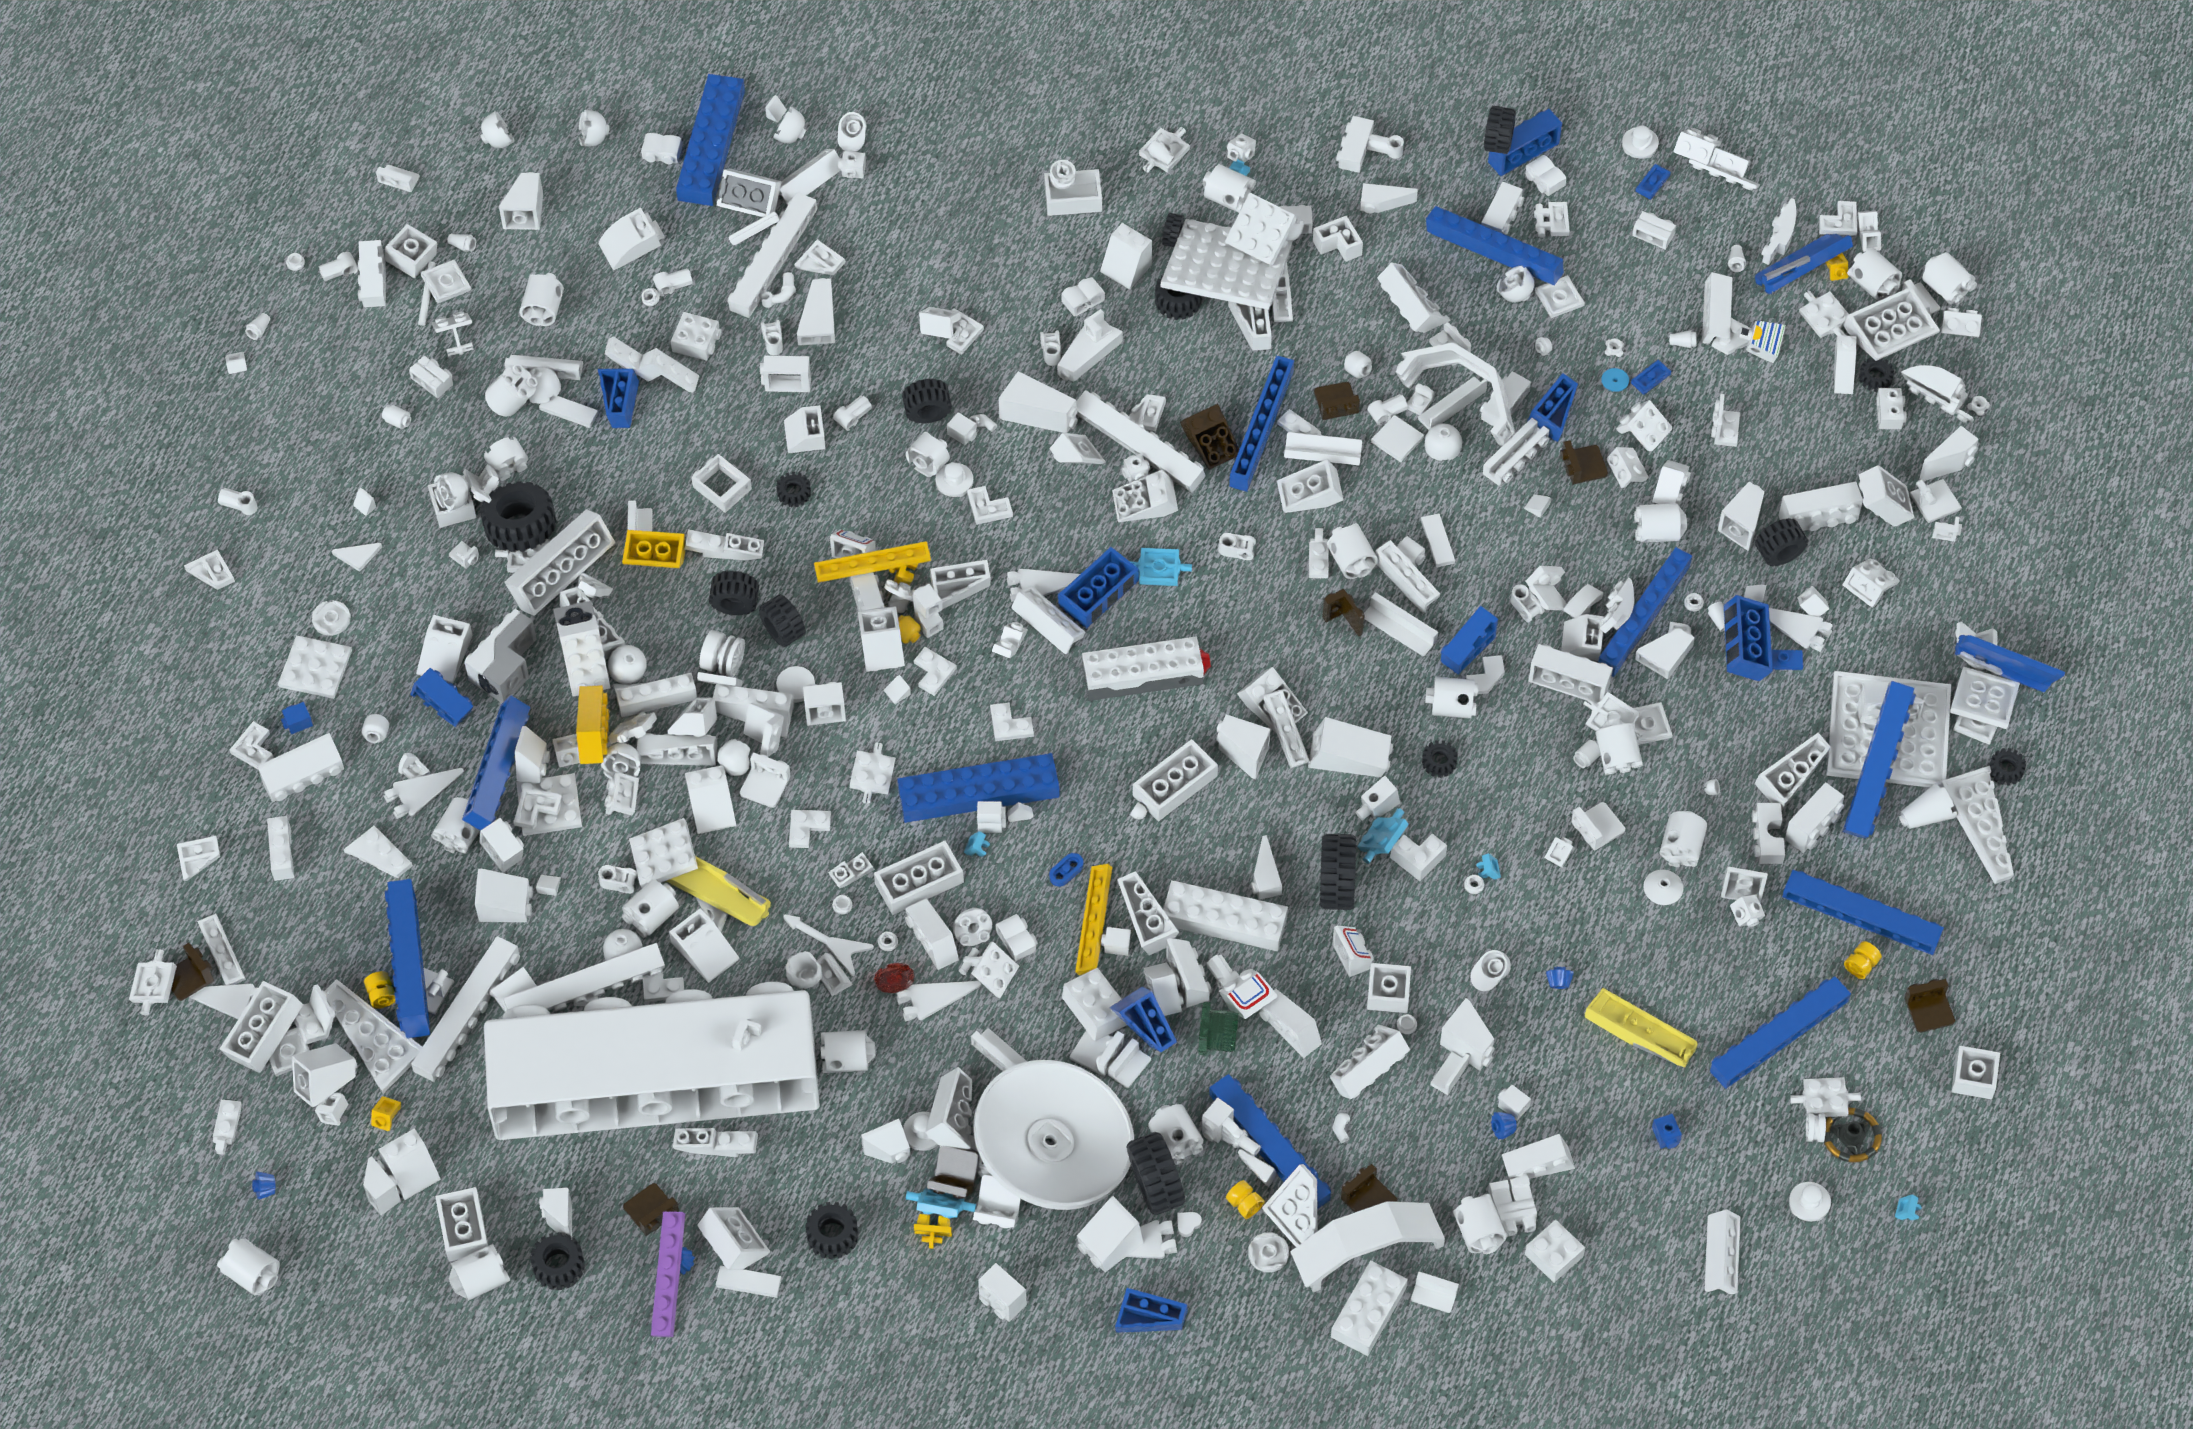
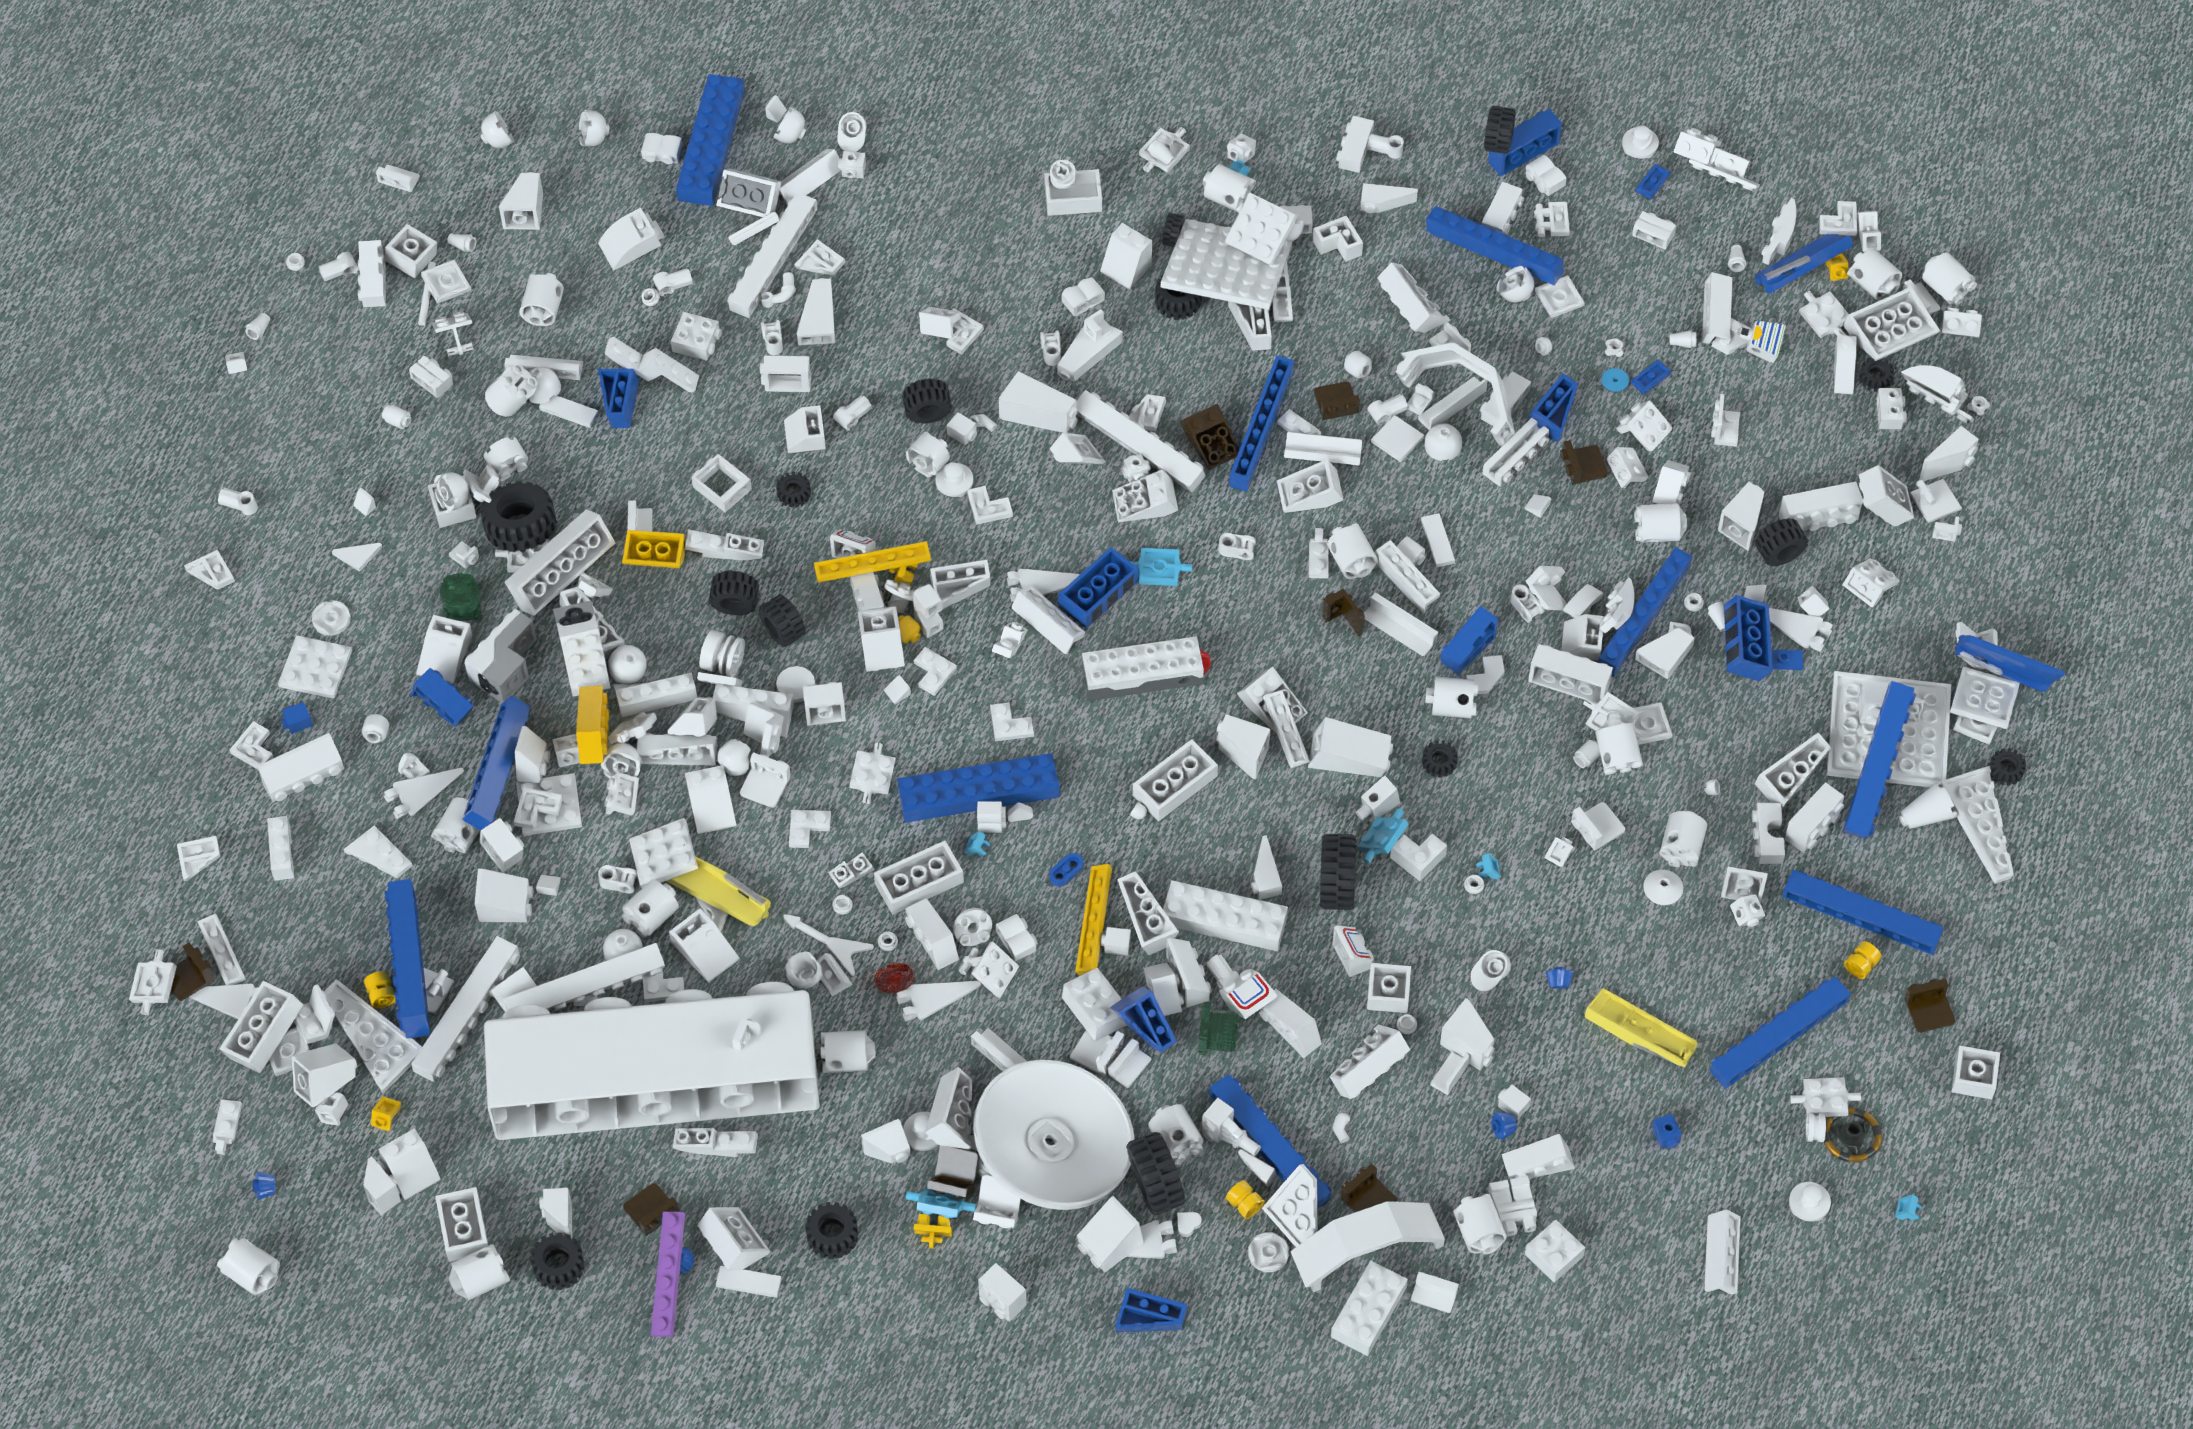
none -> clear green piece [440,573,482,621]

